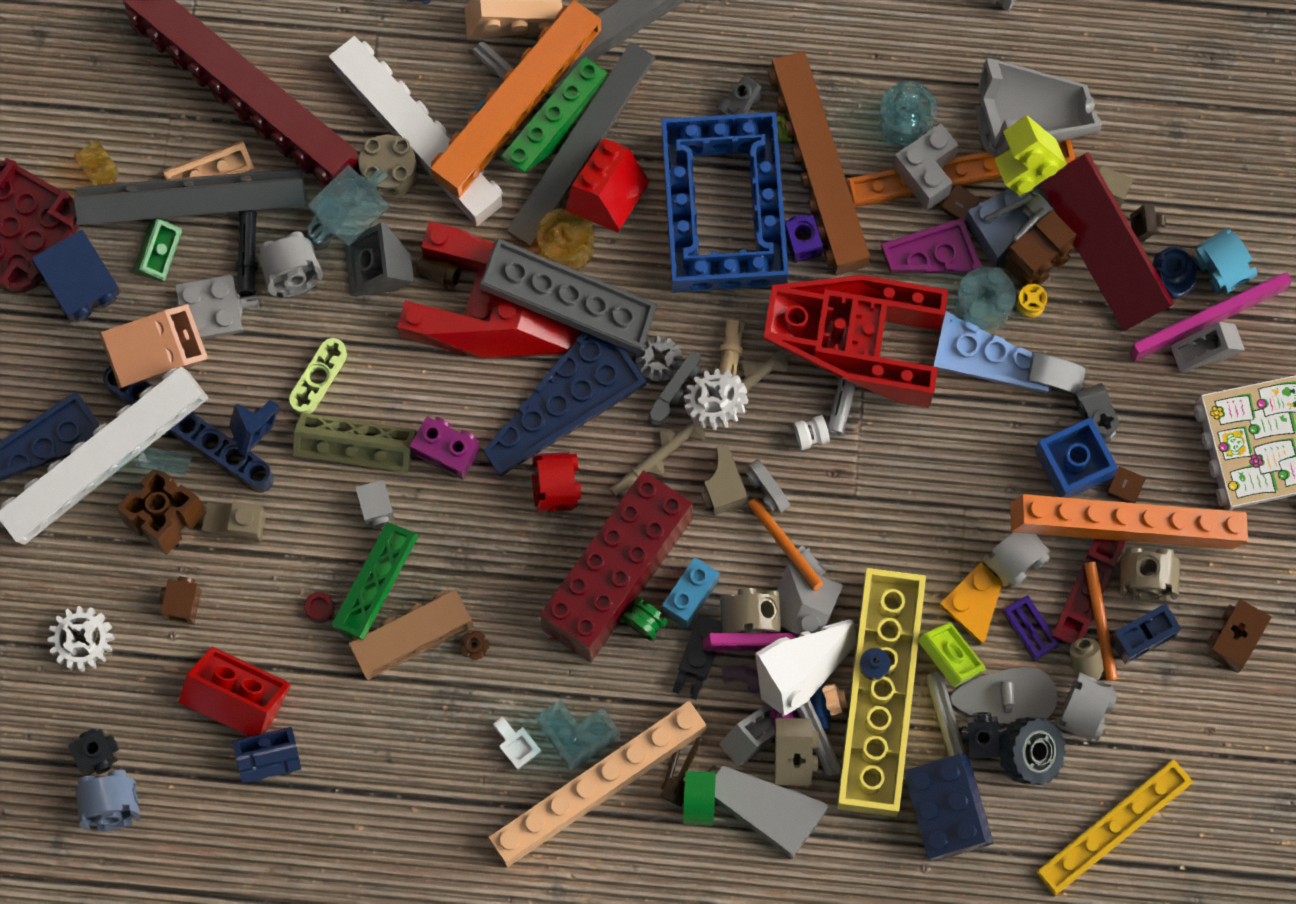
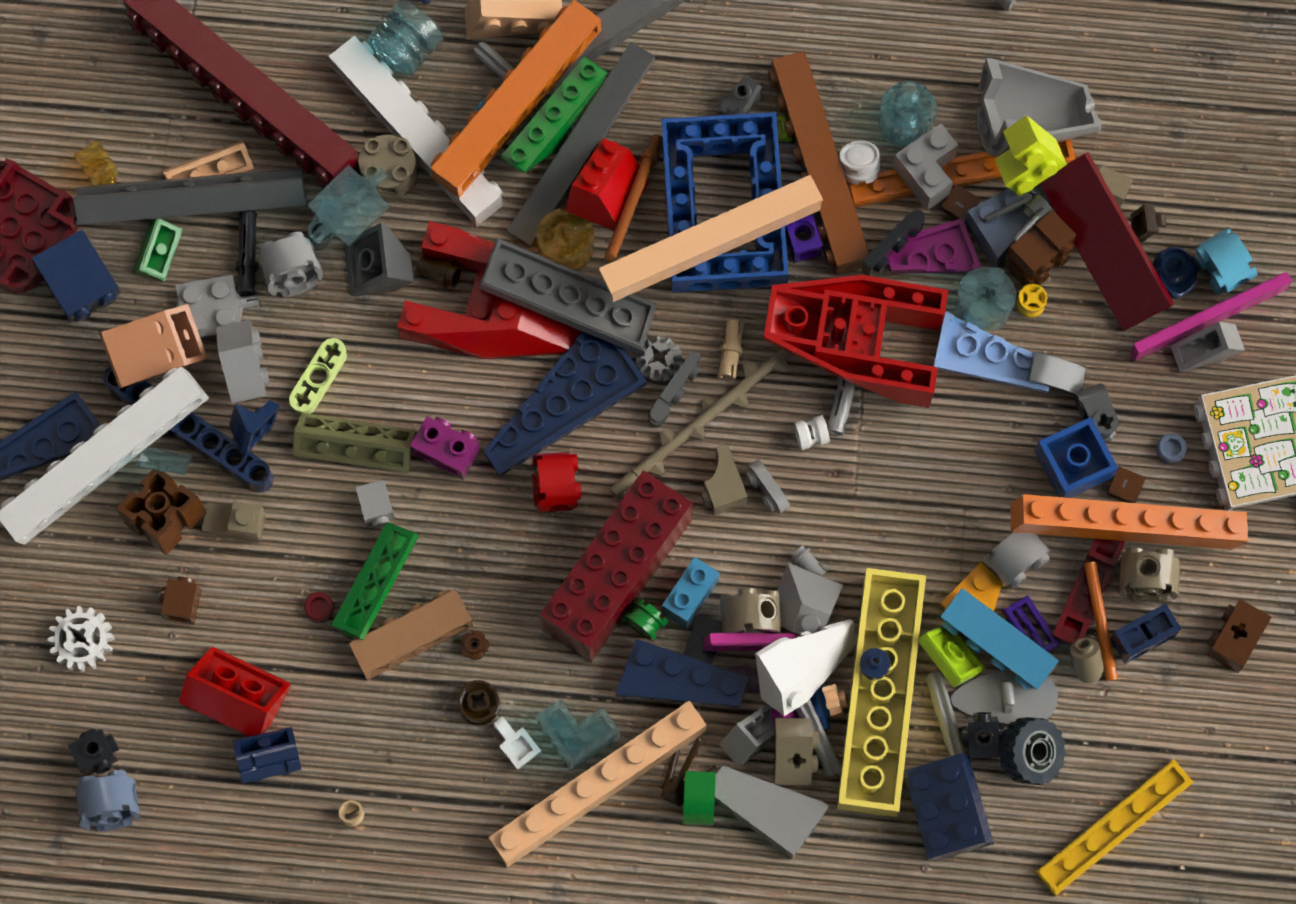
white gear [684,369,749,430] -> none
orange bar [748,498,824,590] -> none
light grey brick [1056,672,1117,741] -> none
none -> light grey brick [216,320,270,403]
none -> tan hinge [339,800,364,827]
none -> clear light blue wheel [367,0,443,77]
none -> dark brown wheel [457,680,500,725]
none -> light nougat tile [599,175,823,302]
none -> dark orange bar [604,134,662,262]
none -> dark blue wing [616,639,749,708]
none -> white wheel [840,141,880,185]
none -> black hinge [861,209,925,276]
none -> dark azure brick [940,588,1059,690]
none -> sand blue tile [1156,434,1187,464]

